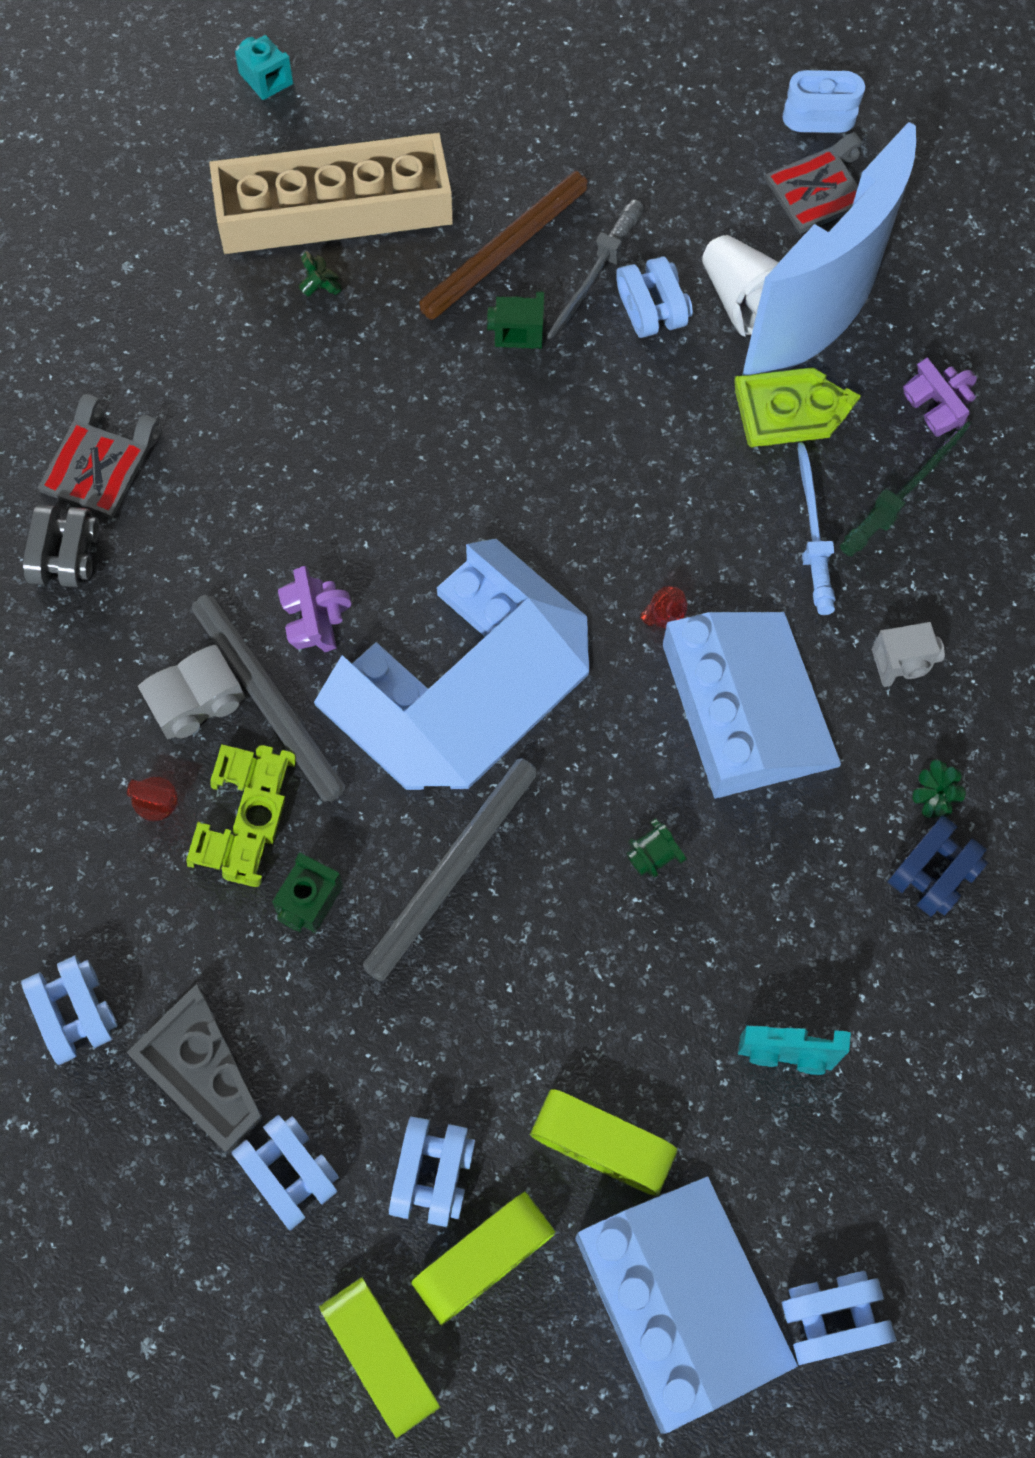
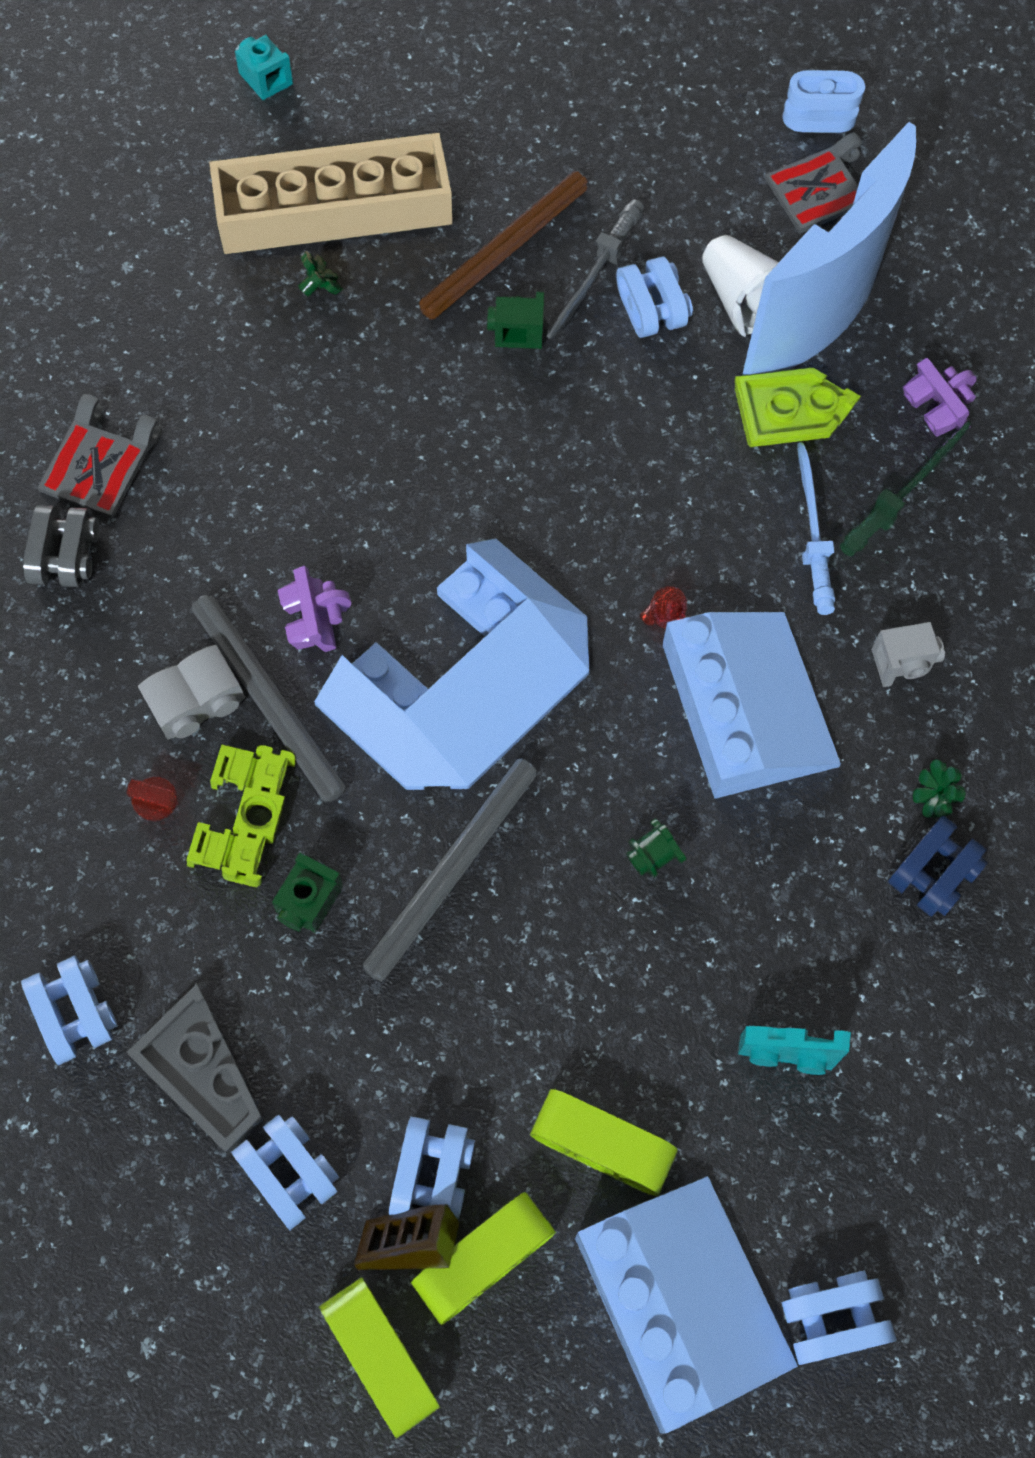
none -> dark brown slope [354,1204,459,1270]

